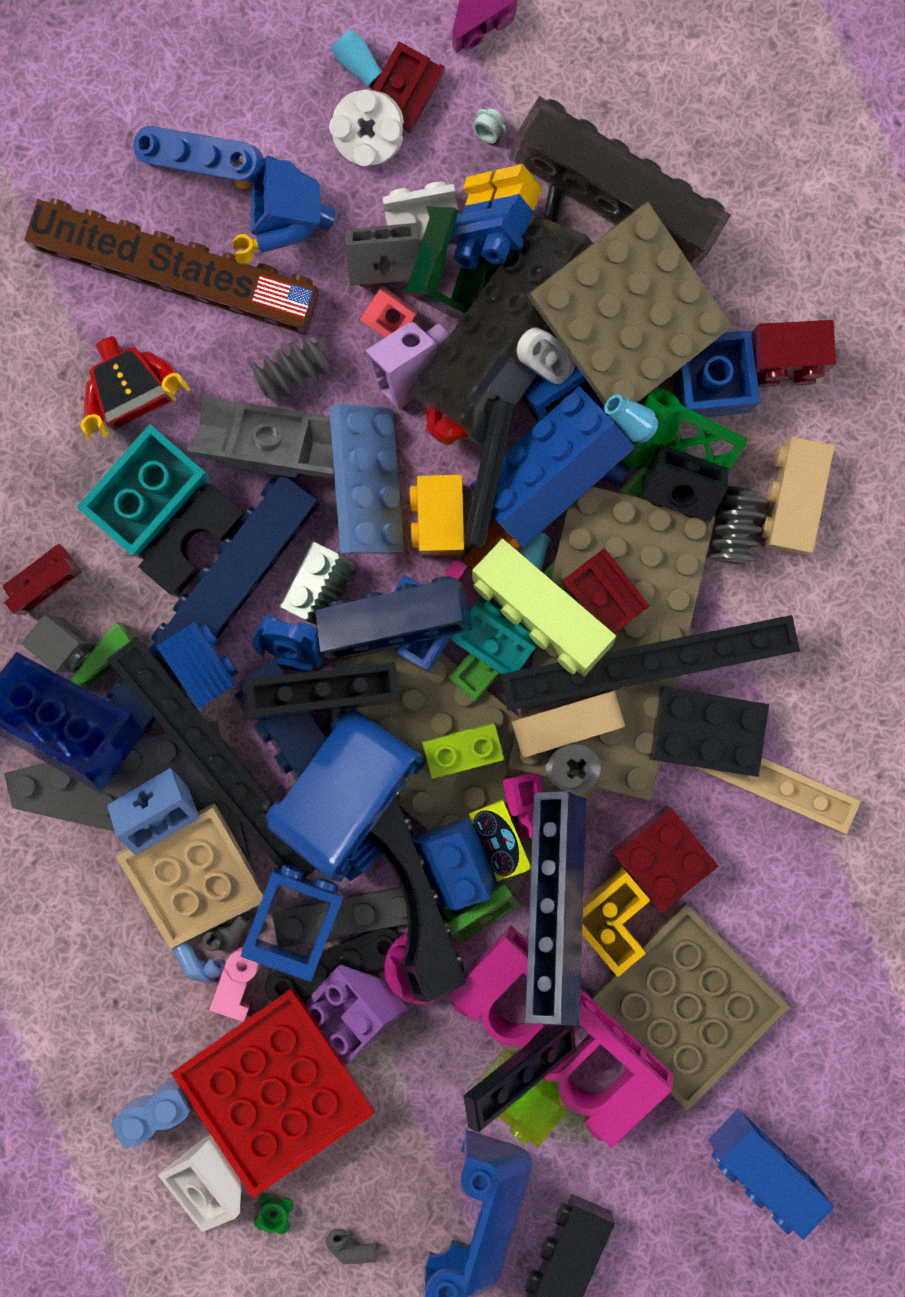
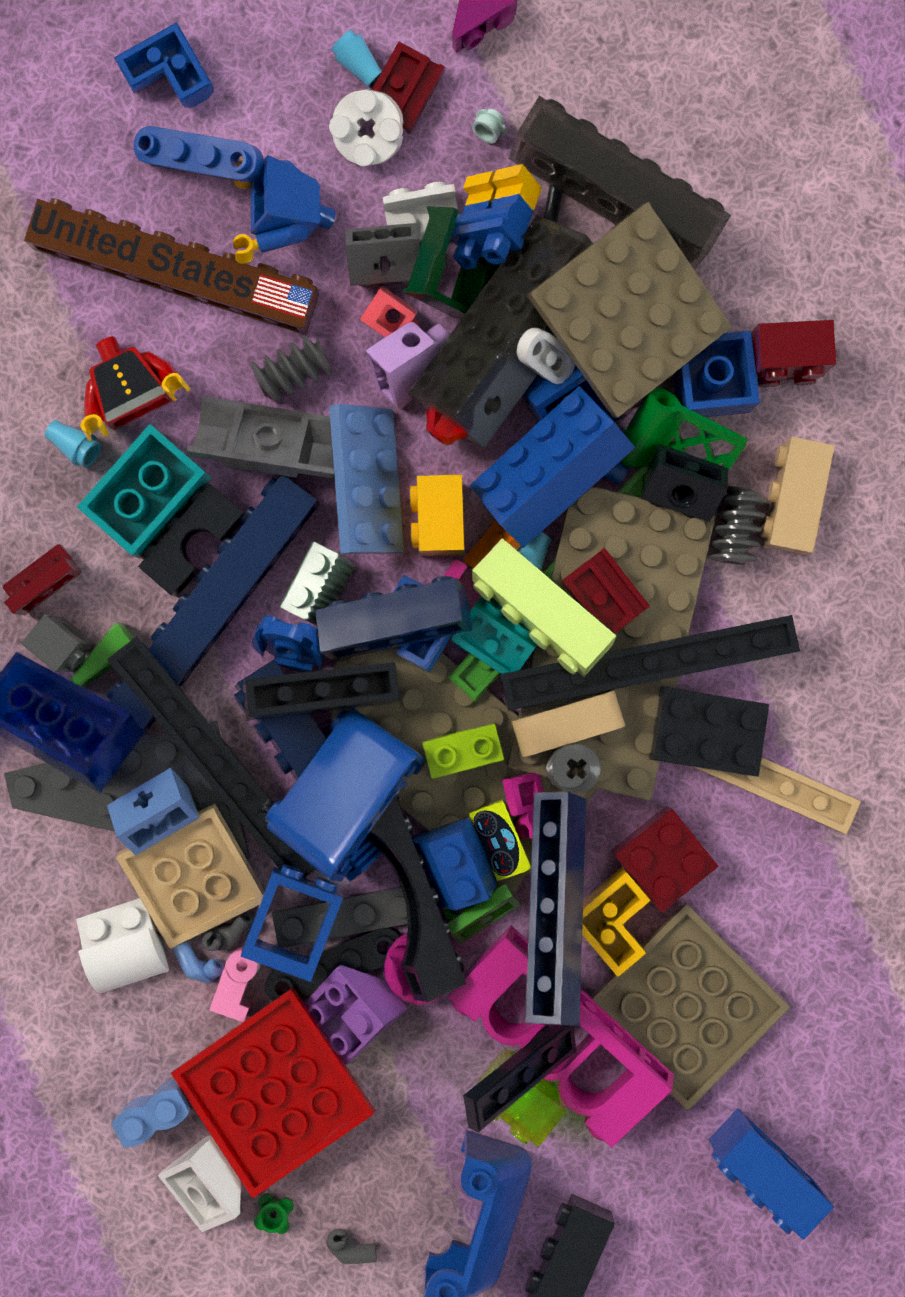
blue brick [156,621,239,709] -> none
black axle [463,400,515,547] -> none
medium azure cone [604,394,658,443] -> none
none -> medium azure cone [45,420,101,468]
none -> white brick [76,898,169,993]
none -> blue brick [114,22,214,108]

